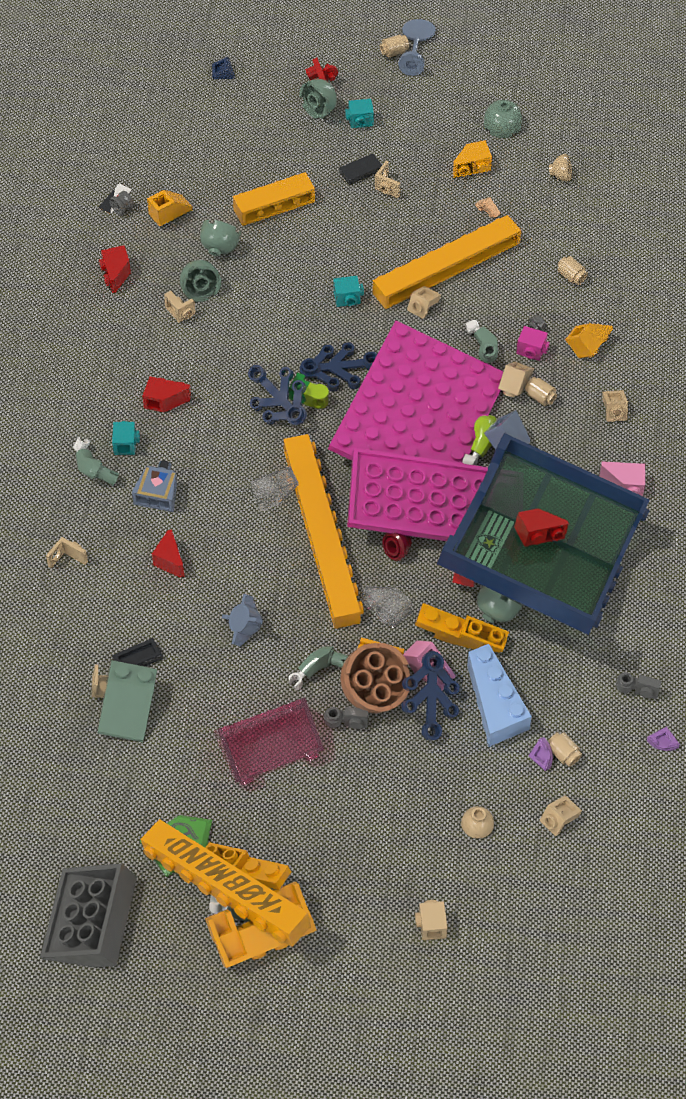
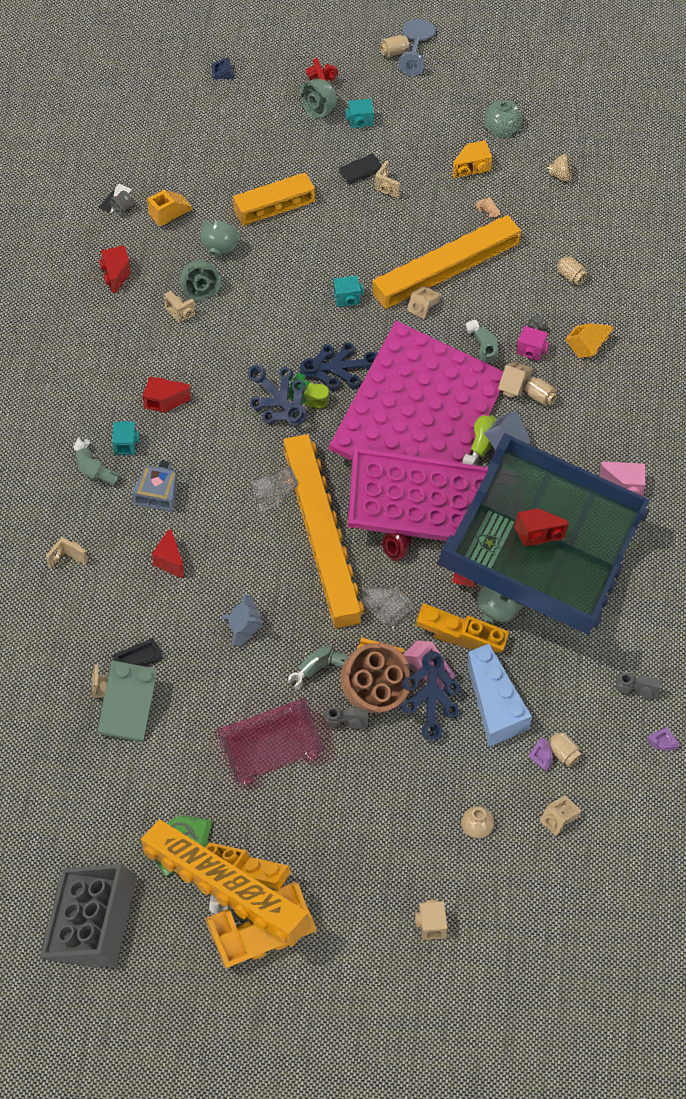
tan bracket [602,390,628,422] -> none

